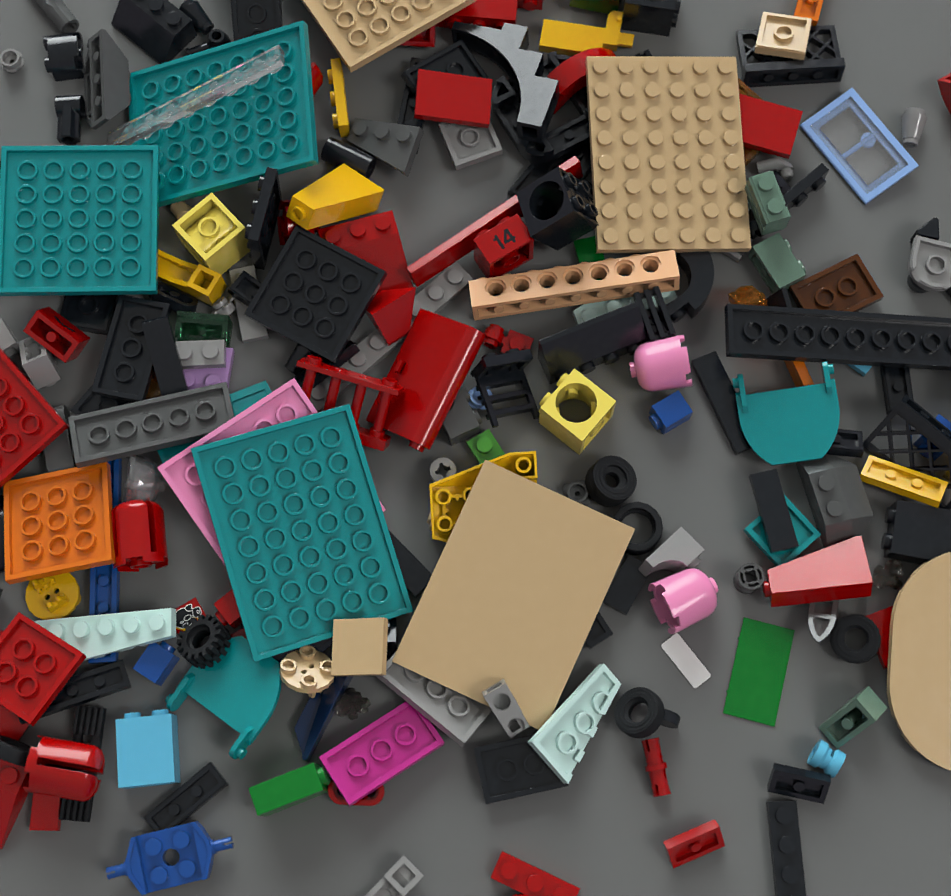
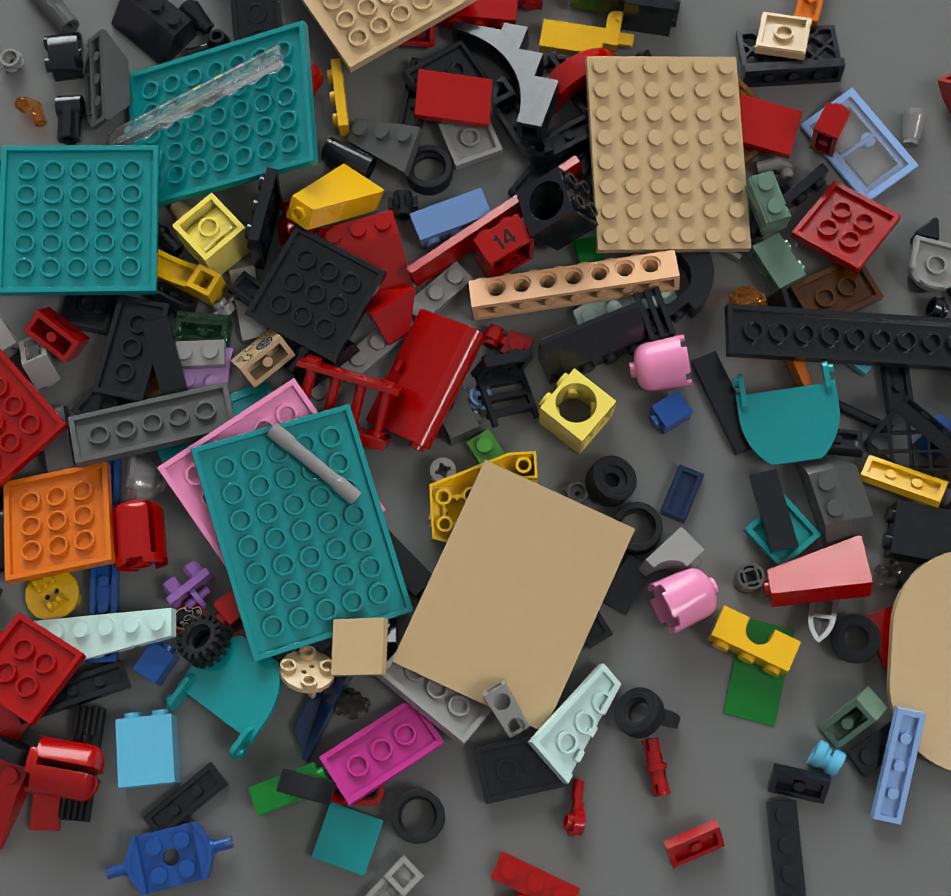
white sticker [661,633,711,688] -> none
none -> clear orange arm [14,97,47,127]
none -> black pin [158,223,184,257]
none -> medium lavender hips [163,560,215,609]
none -> tan brick [230,329,295,388]
none -> light grey piece [266,423,362,505]
none -> black tyre [276,768,336,805]
none -> teal tile [311,802,384,876]
none -> black gear [388,189,418,220]
none -> black tyre [391,789,445,844]
none -> black tyre [406,145,453,195]
none -> medium blue brick [409,188,490,250]
none -> red plate [563,779,586,837]
none -> dark blue tile [659,464,704,524]
none -> yellow arch [707,605,801,677]
none -> red plate [791,180,901,274]
none -> red brick [809,102,851,157]
none -> black bar [838,400,893,431]
none -> black plate [846,721,892,777]
none -> light blue plate [870,706,926,825]
none -> black plate [925,297,949,318]

